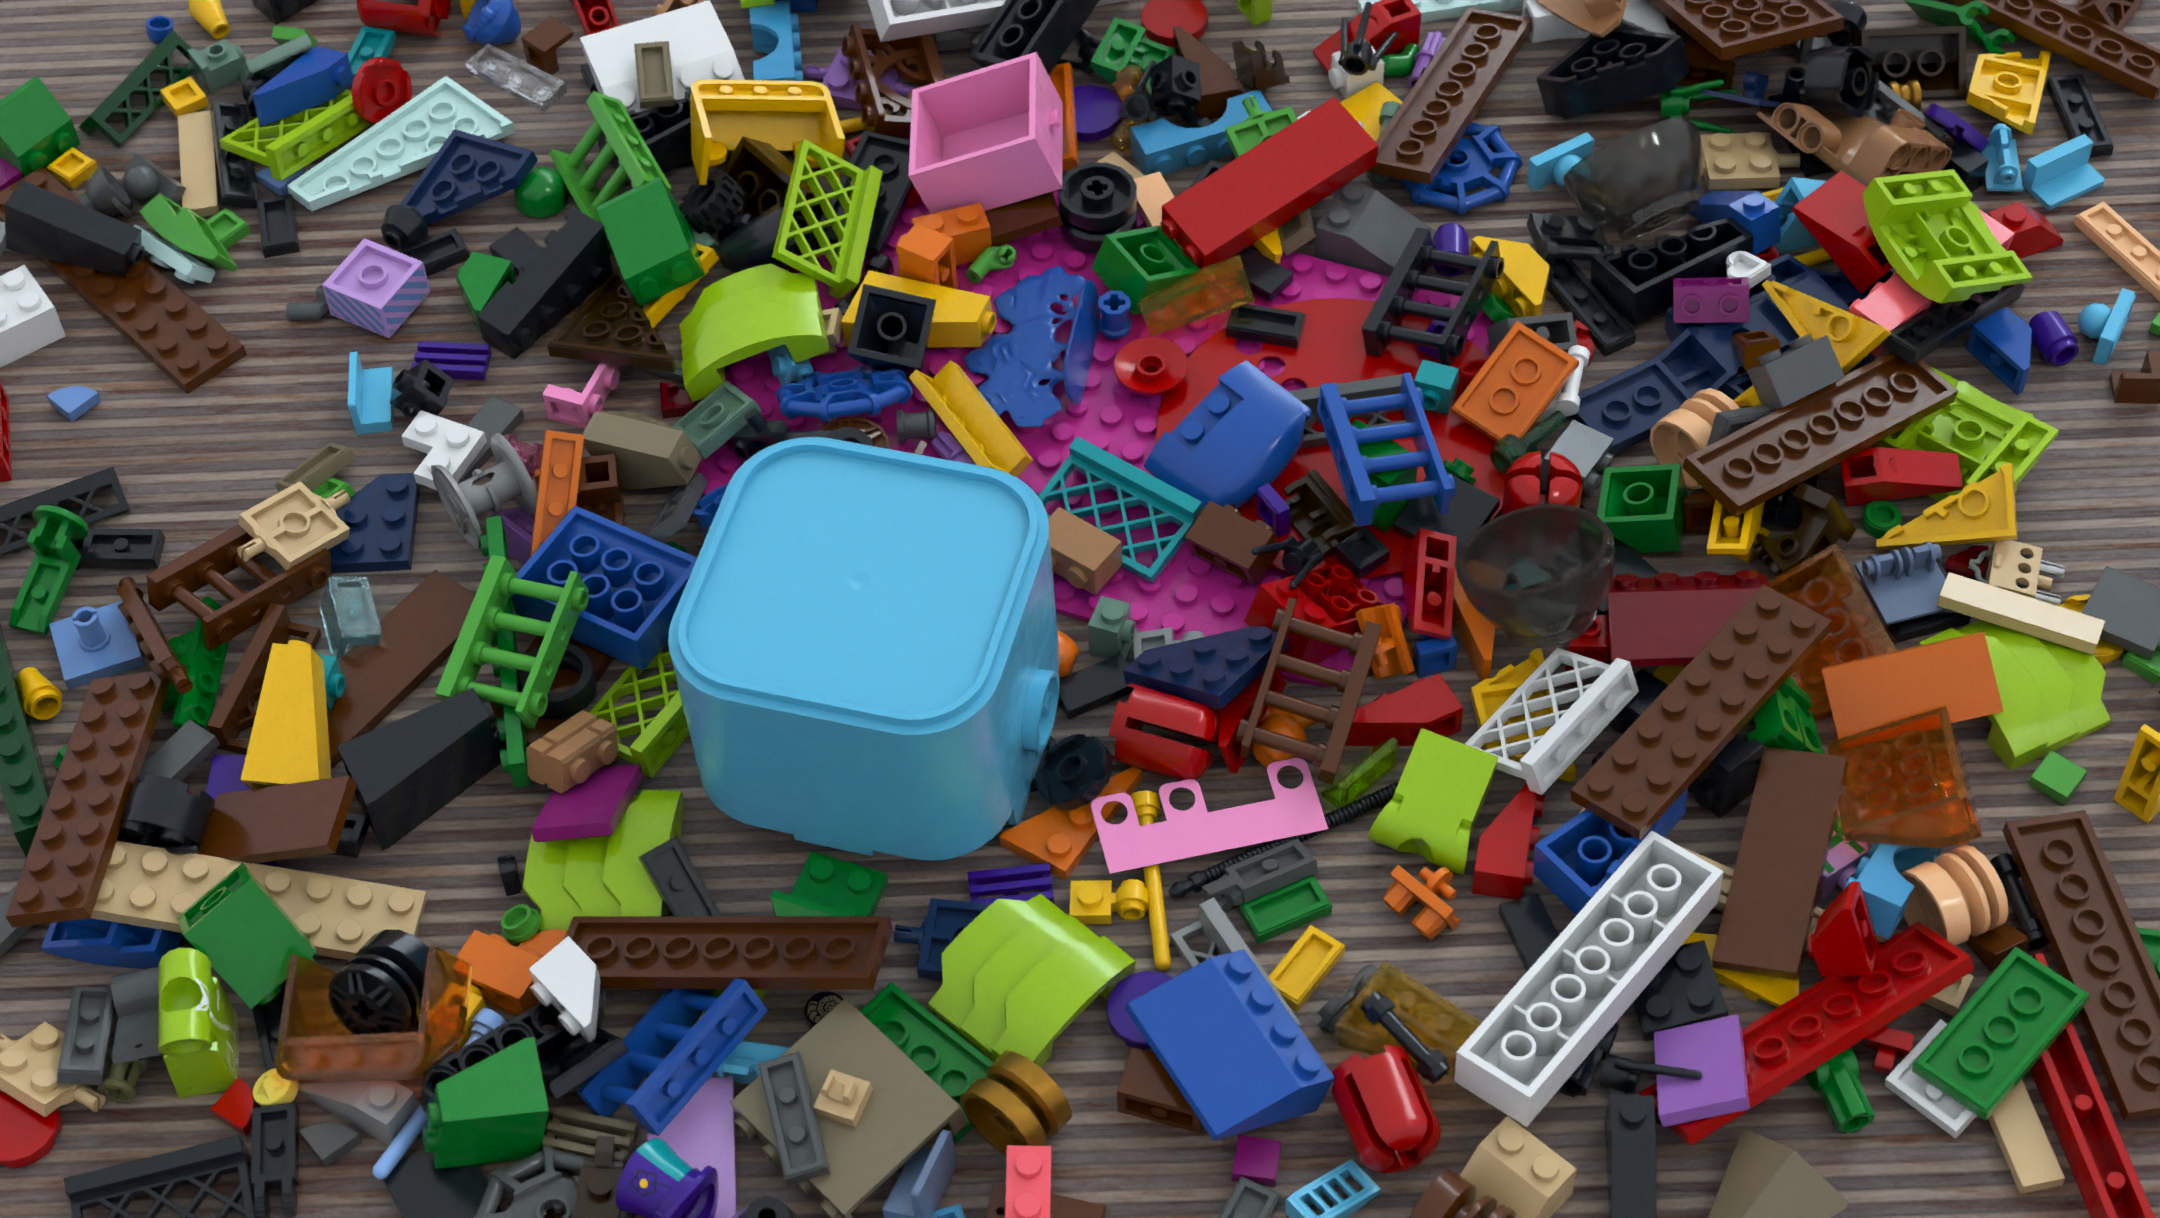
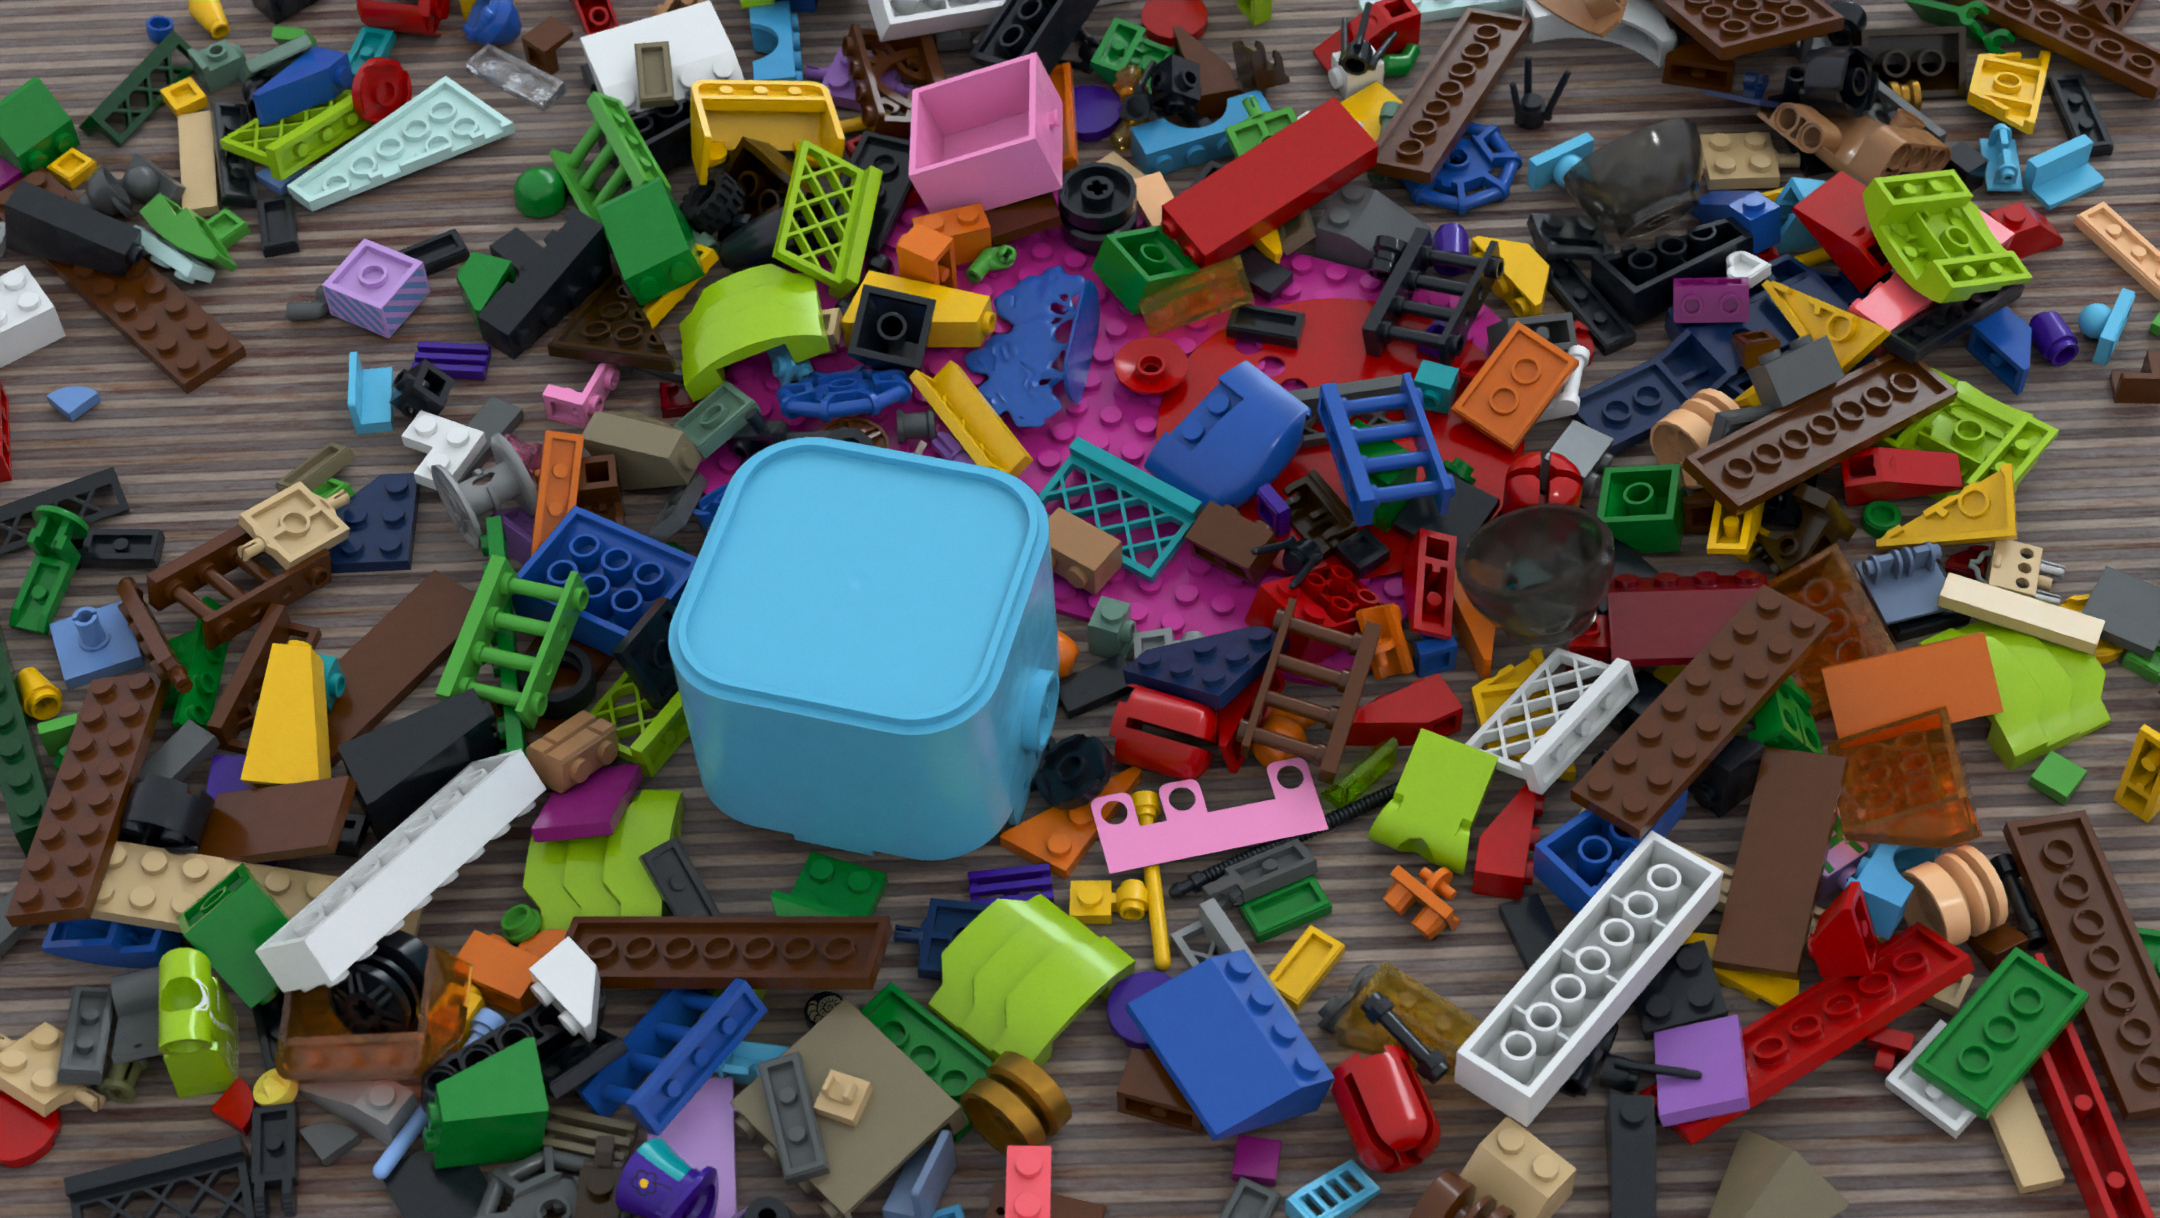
clear light blue panel [320,576,382,661] -> none
black cone [381,204,428,250] -> none
dark blue plate [401,129,538,224] -> none
black tile [497,854,522,896] -> none
blue bush [1098,290,1132,339] -> none
medium lavender axle [1407,31,1446,89] -> none
green tile [1481,293,1515,323] -> none
clear green piece [1490,410,1566,475] -> none
black brick [1536,27,1691,119] -> none
green plant [1660,79,1738,134] -> none
green piece [1805,1047,1875,1134] -> none
dark purple tile [1924,103,1989,153] -> none
none -> bright green tile [37,713,78,757]
none -> white brick [255,749,546,992]
none -> black plate [611,598,679,710]
none -> black wheel [1366,235,1408,282]
none -> black plant [1510,55,1571,130]

